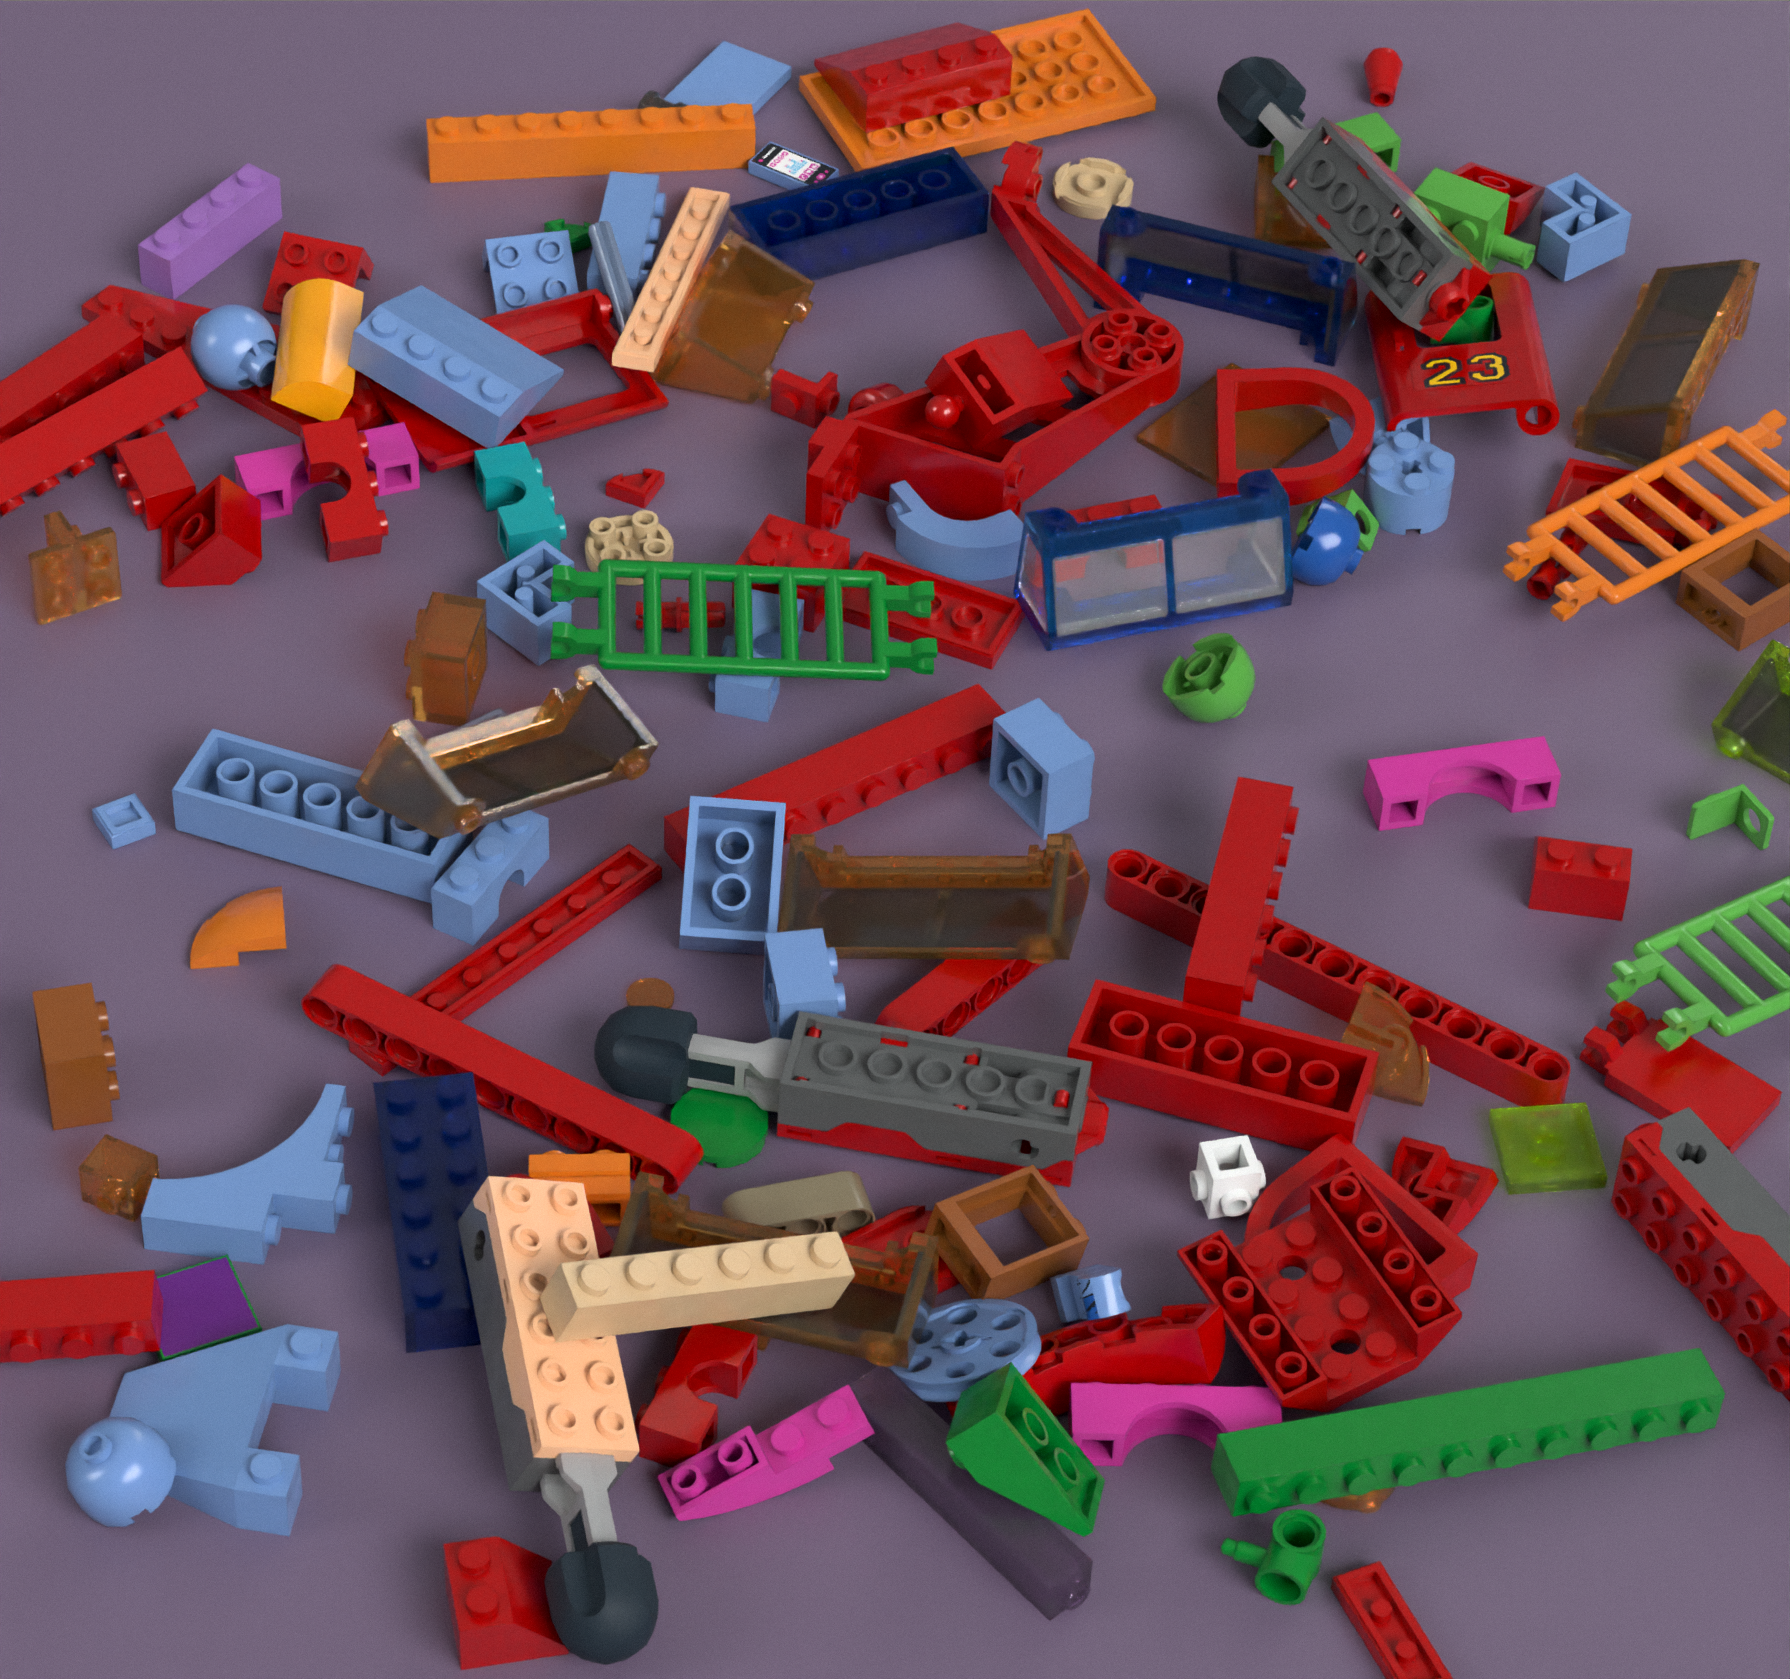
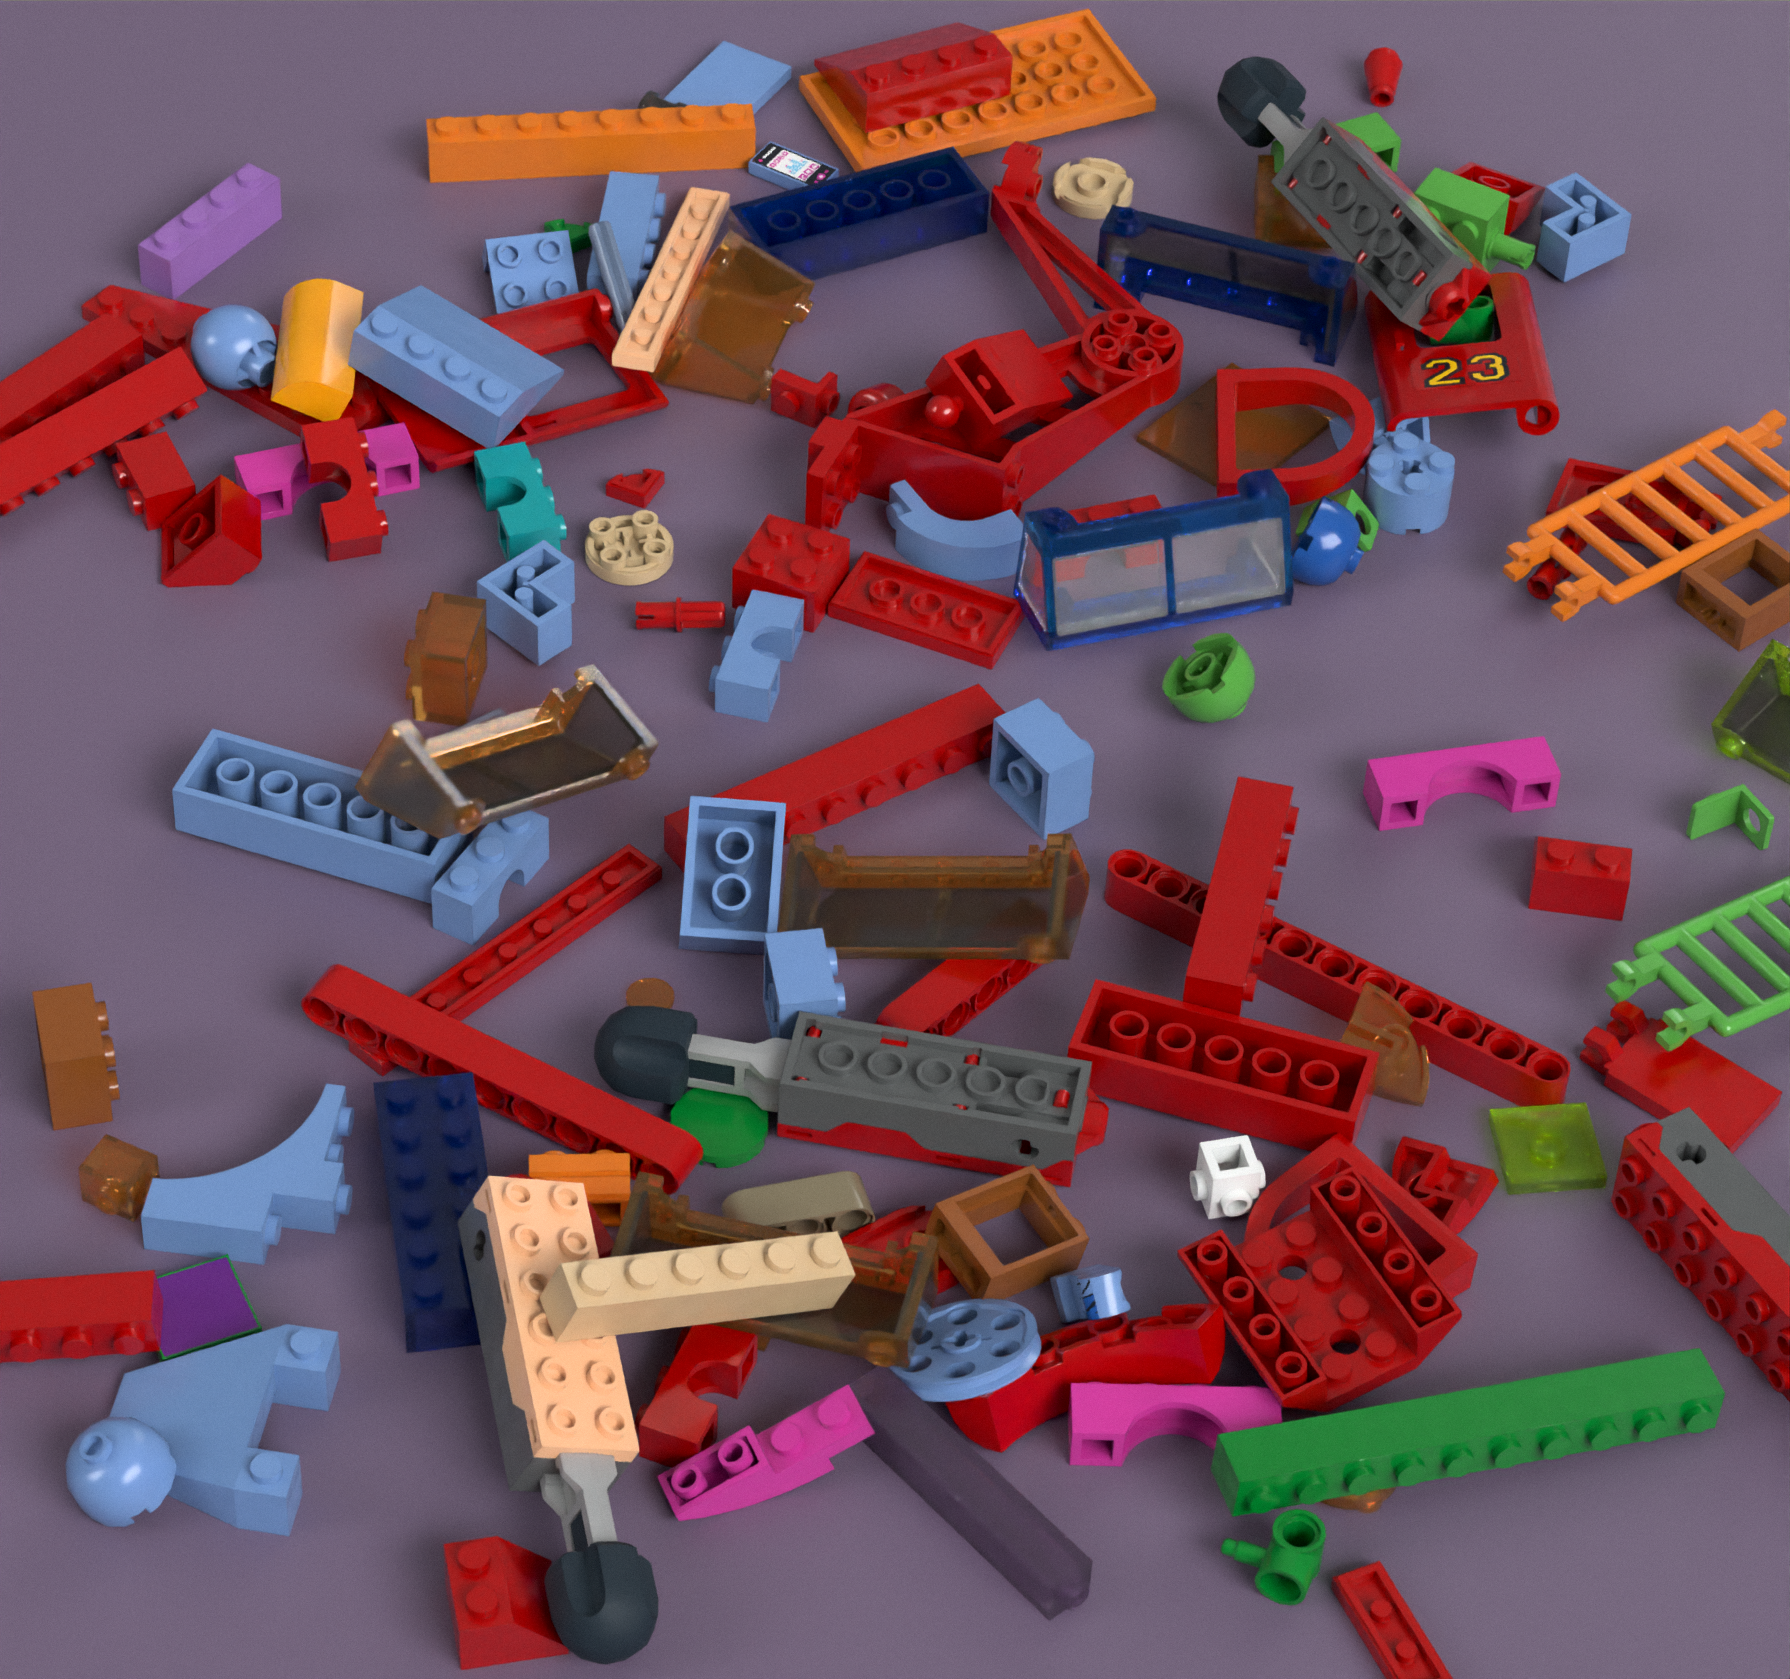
clear orange bracket [28,510,122,625] -> none
medium blue tile [92,793,156,850] -> none
orange brick [190,886,287,969] -> none
red bracket [262,231,374,316] -> none
green bar [551,559,937,681] -> none
green slope [945,1362,1105,1537] -> none
windscreen [1572,259,1760,468] -> none

